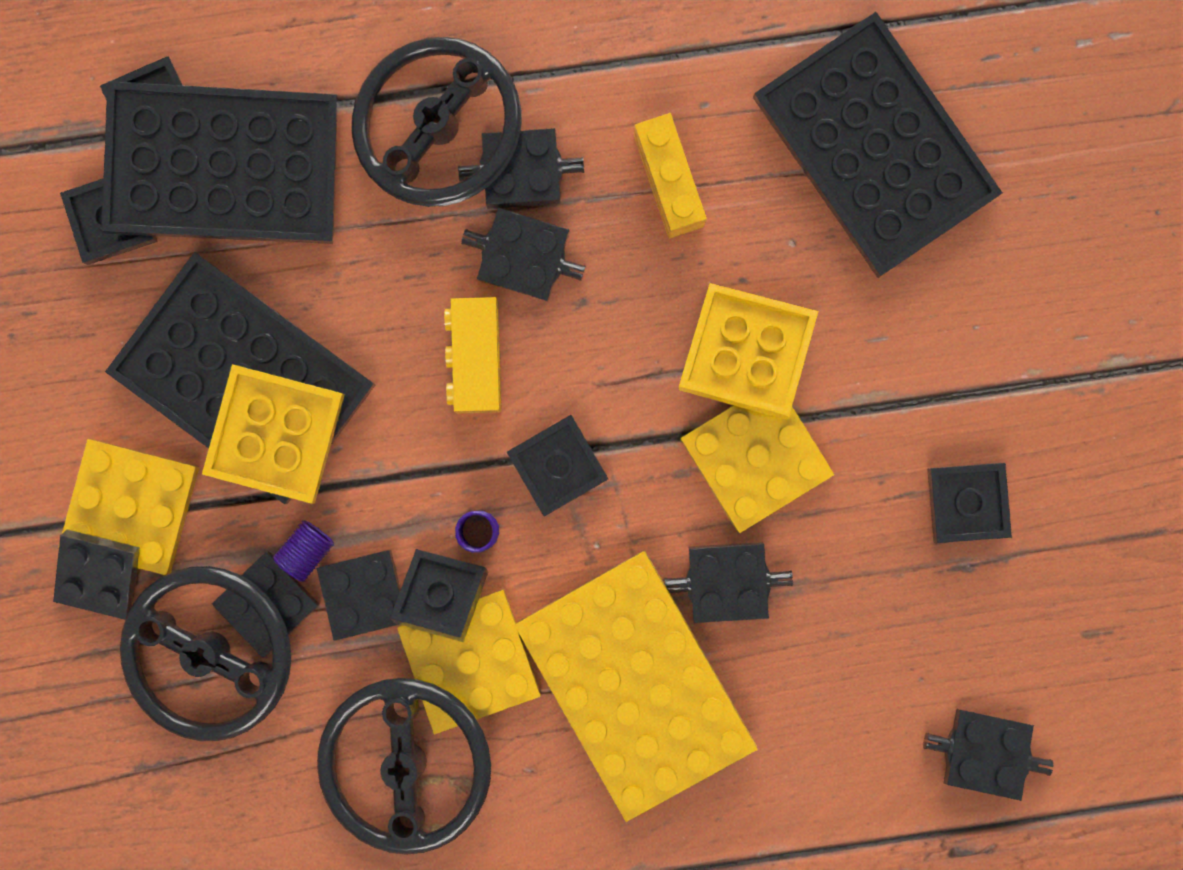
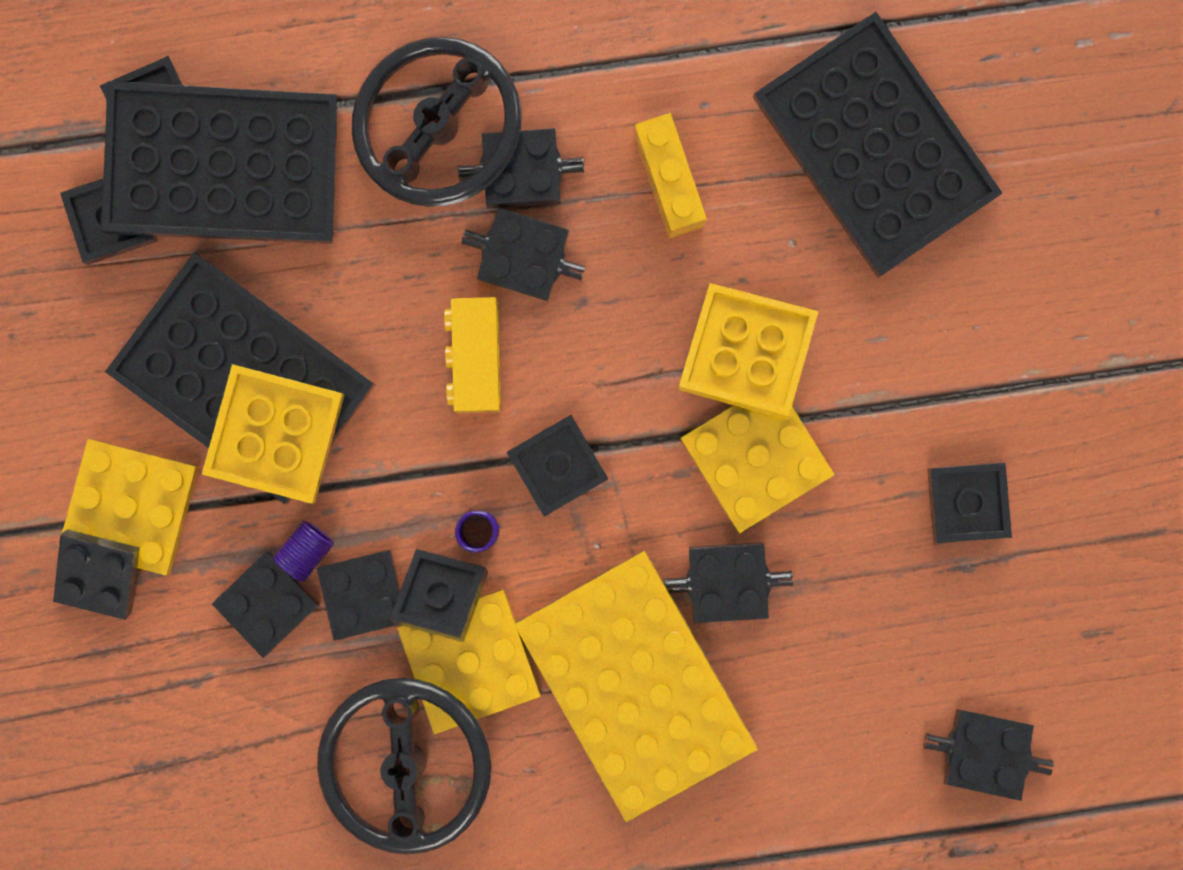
black piece [120,566,291,741] -> none

